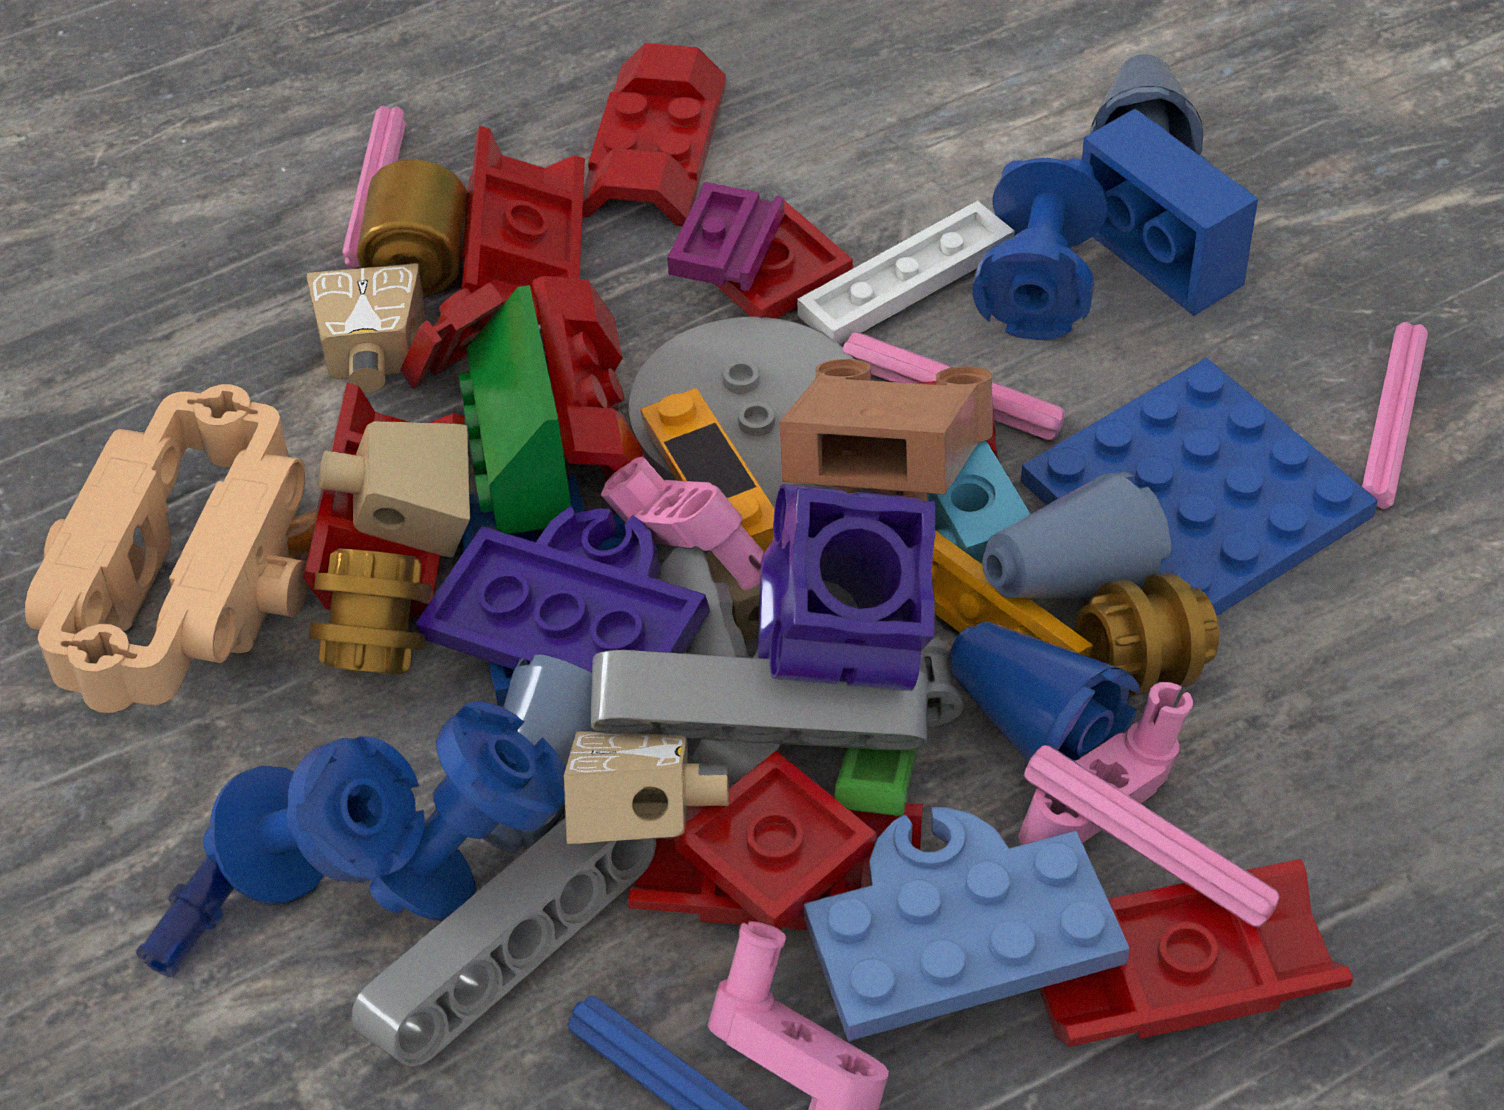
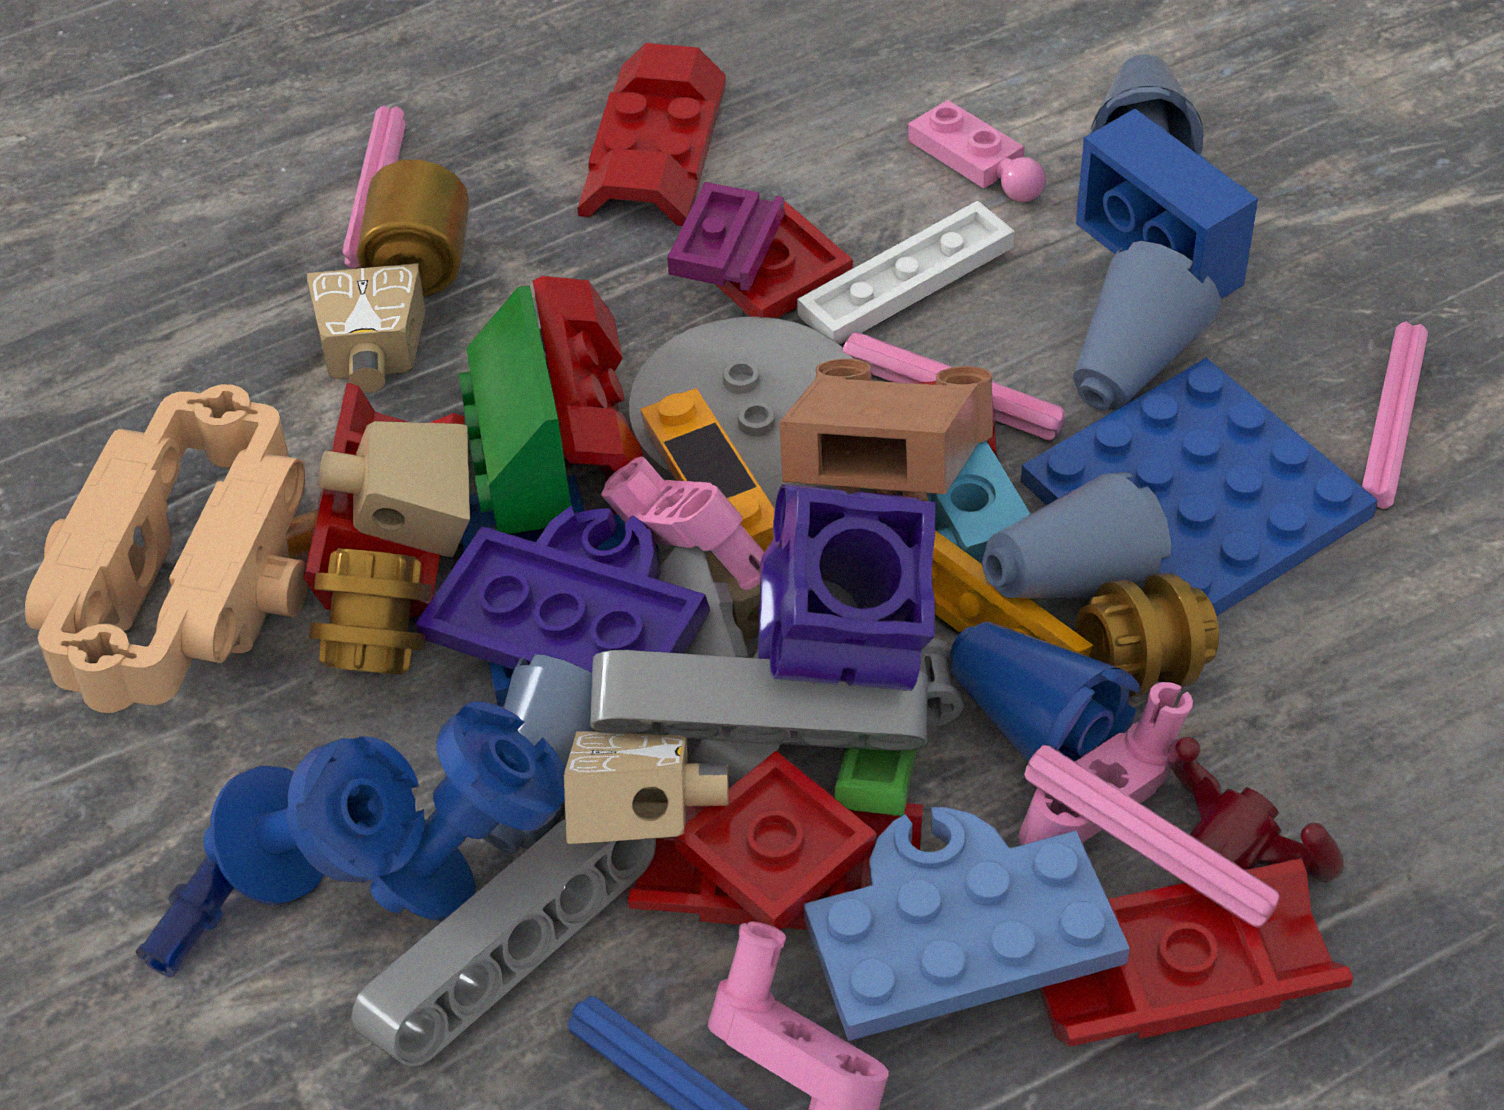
red plate [400,282,505,389] -> none
red piece [462,125,585,325] -> none
blue piece [972,158,1108,340] -> none
none -> bright pink plate [908,100,1046,202]
none -> sand blue cone [1073,241,1221,410]
none -> dark red piece [1168,737,1344,883]

